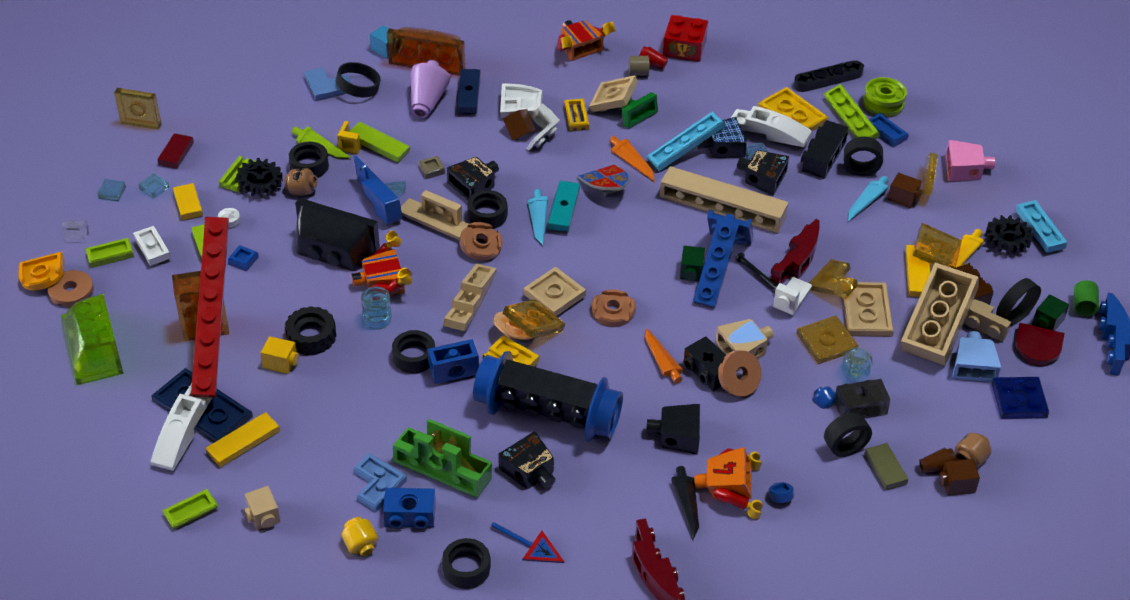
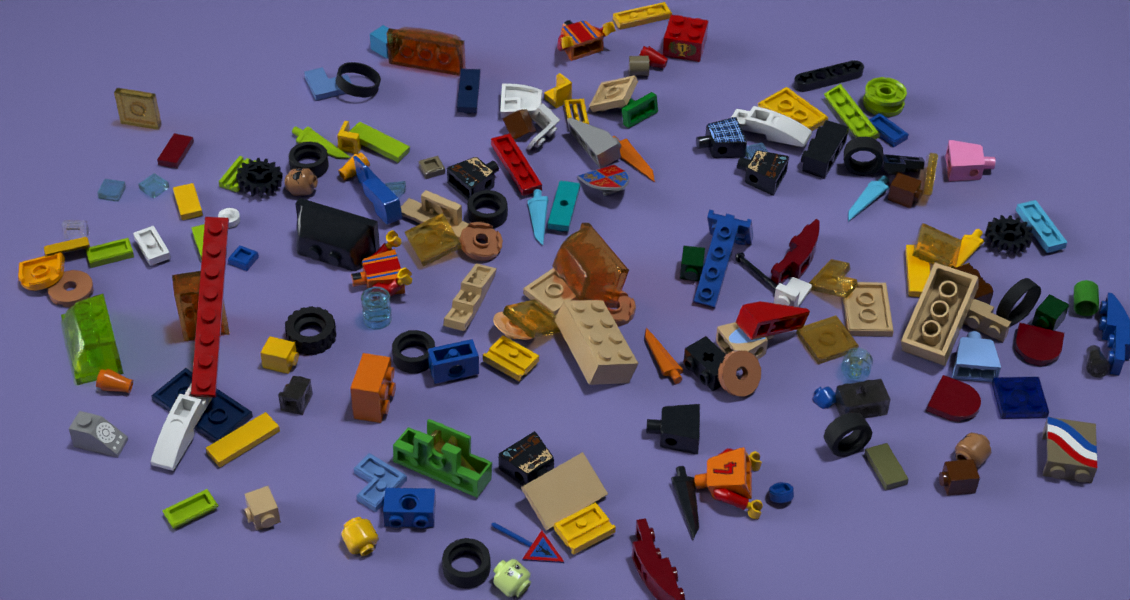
lavender cone [411,60,451,118] -> none
brick [473,351,623,442] -> none
medium azure tile [647,112,725,171] -> none
tan brick [660,166,789,233] -> none
reddish brown cone [919,447,957,473] -> none
none -> yellow tile [43,237,90,255]
none -> light grey slope [69,411,128,457]
none -> orange cone [96,368,133,393]
none -> clear smoke brick [278,375,313,415]
none -> light orange cone [338,152,370,180]
none -> orange piece [350,353,396,423]
none -> clear yellow plate [404,213,462,267]
none -> red plate [491,133,542,196]
none -> yellowish green head [493,559,531,597]
none -> tan tile [521,452,608,531]
none -> yellow panel [544,73,572,109]
none -> clear orange windscreen [552,223,629,308]
none -> yellow plate [554,502,616,555]
none -> tan brick [555,300,639,385]
none -> light grey slope [567,118,621,169]
none -> yellow tile [613,2,672,30]
none -> red slope [736,301,810,340]
none -> black plate [882,154,925,175]
none -> dark red tile [926,375,981,422]
none -> panel [1042,417,1097,483]
none -> clear smoke cone [1086,345,1110,378]

